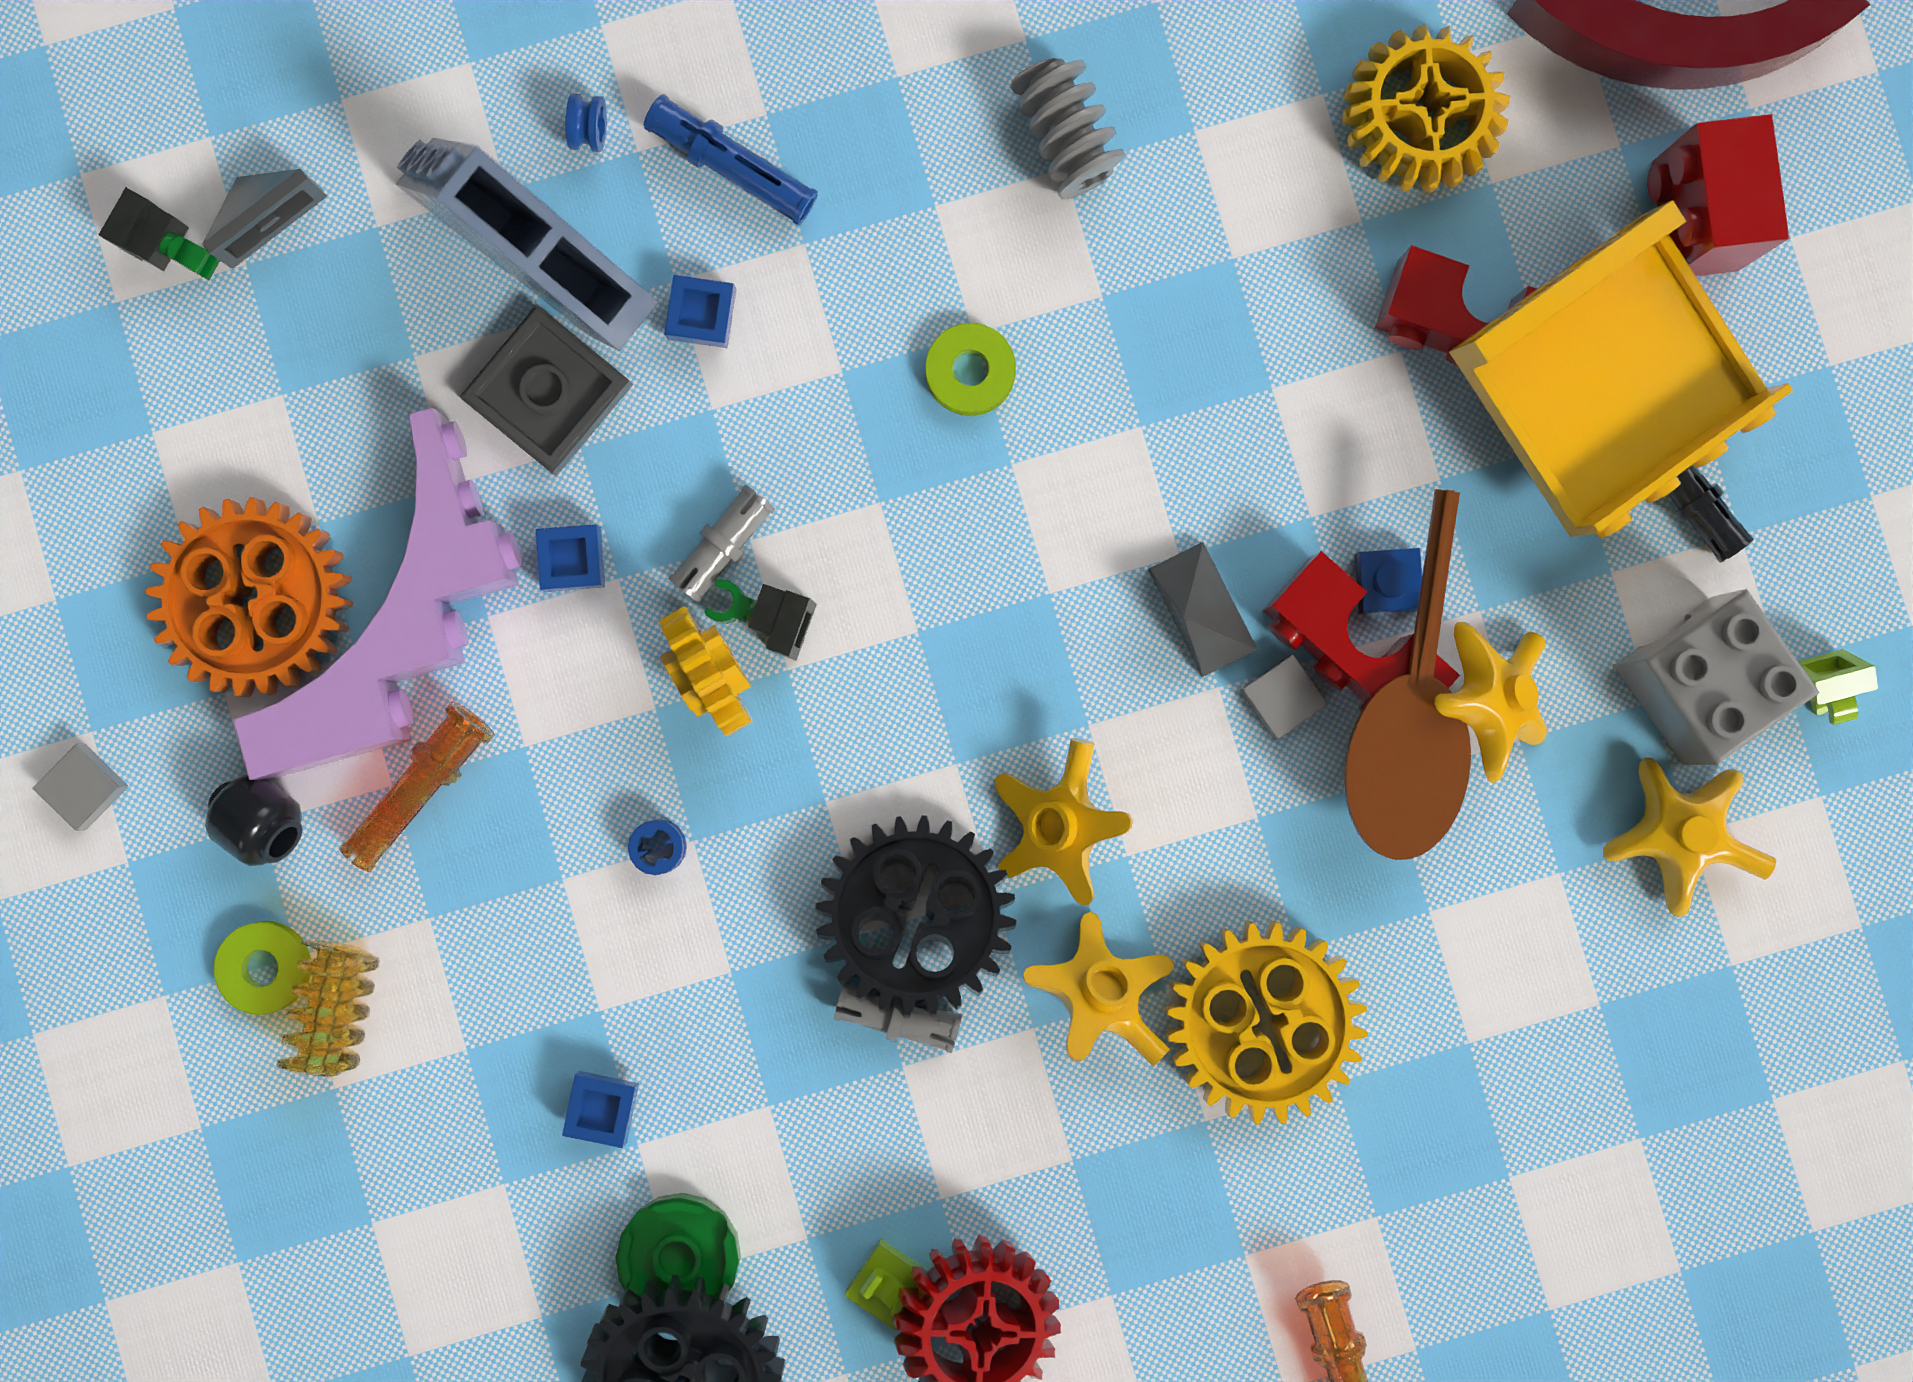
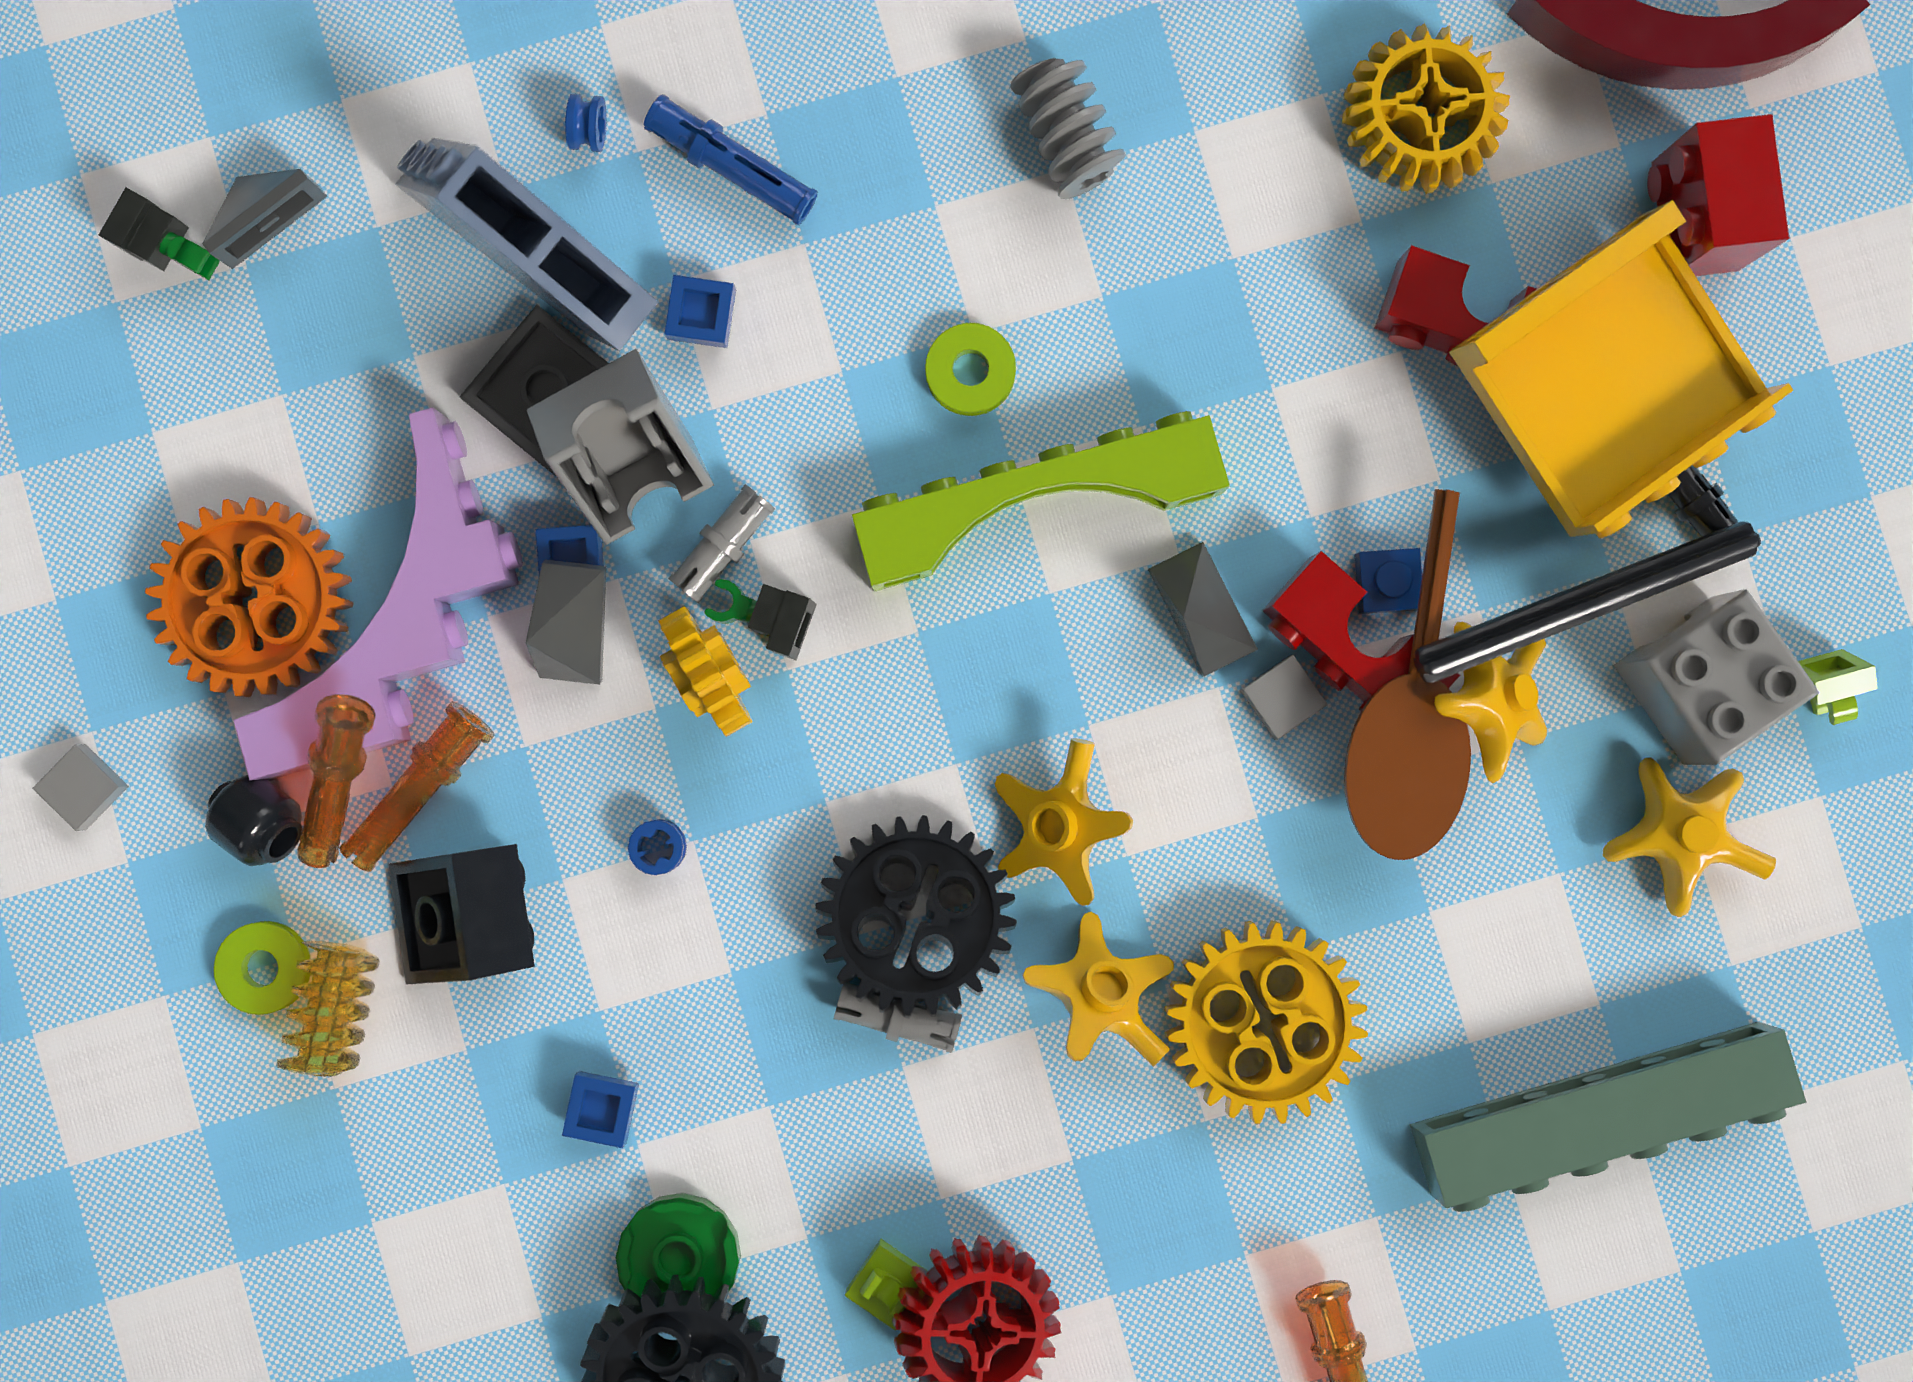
none -> clear orange pin [297,694,376,868]
none -> black slope [388,844,535,984]
none -> dark grey slope [526,559,606,685]
none -> light grey piece [527,349,714,545]
none -> lime arch [852,411,1230,592]
none -> sand green brick [1410,1022,1807,1212]
none -> black axle [1413,521,1761,683]

